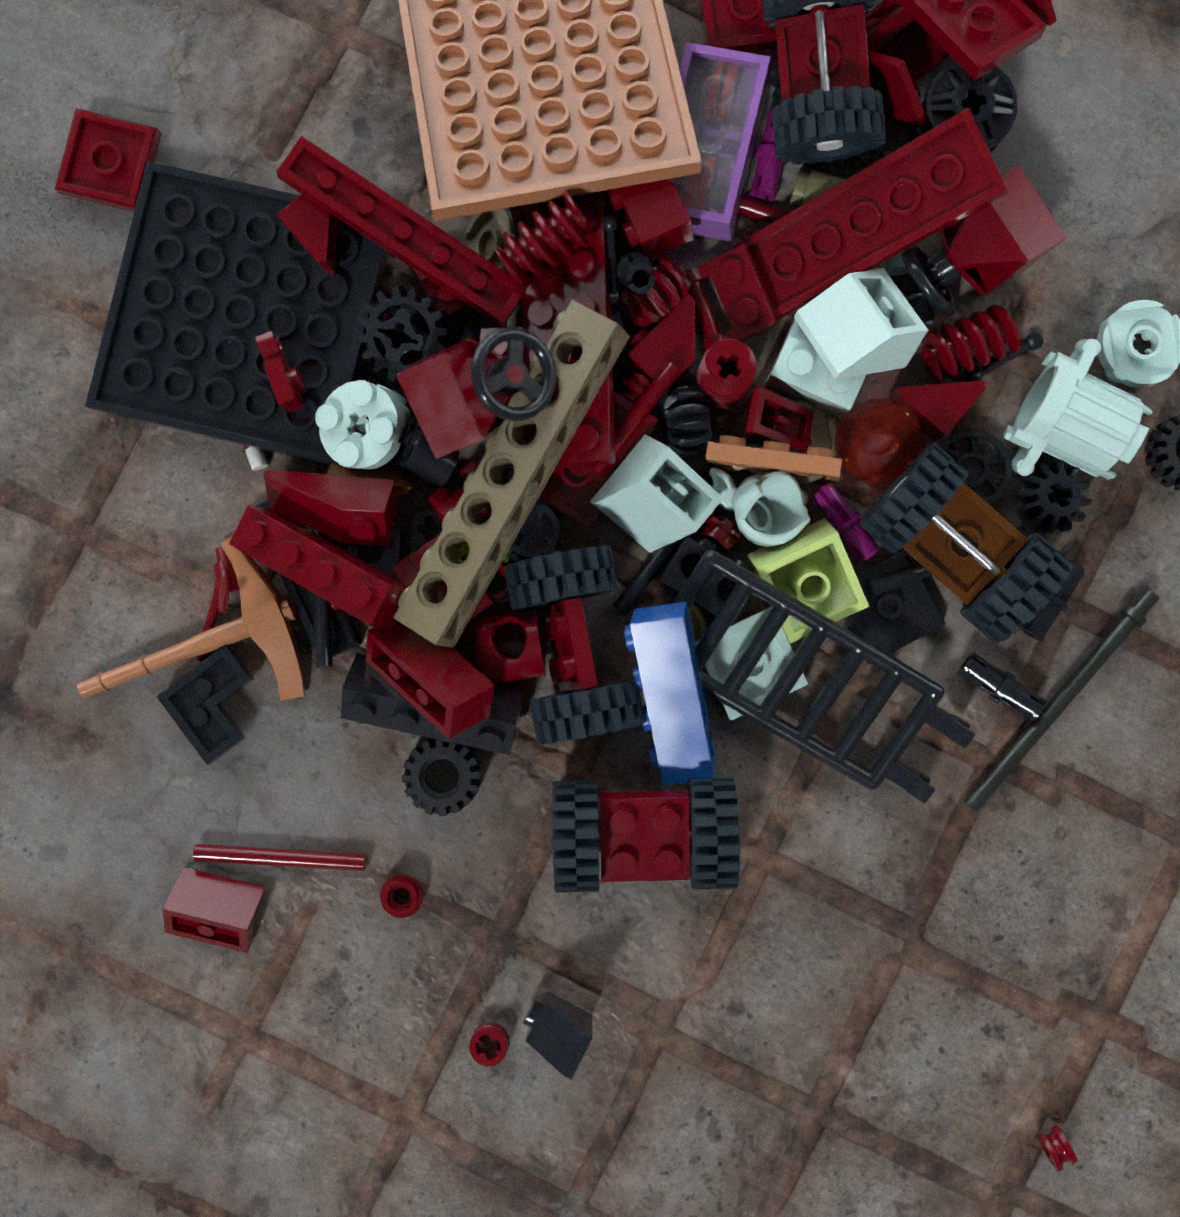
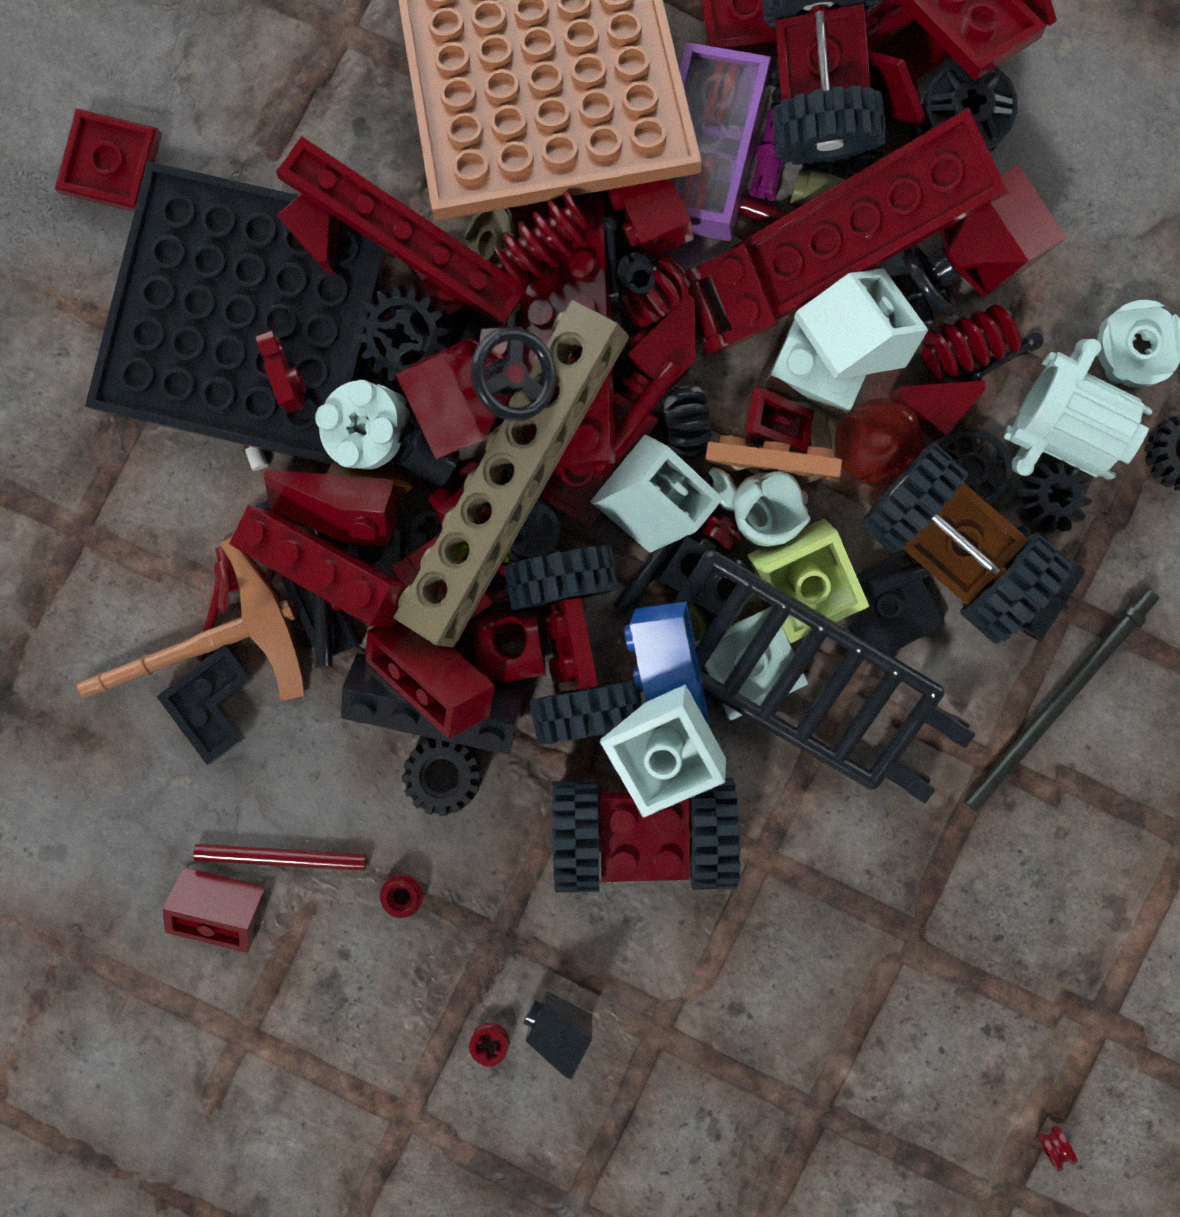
dark red piece [694,339,757,410] -> none
magenta axle [812,483,880,564] -> none
black pin [958,652,1047,723] -> none
none -> light aqua slope [600,684,726,817]

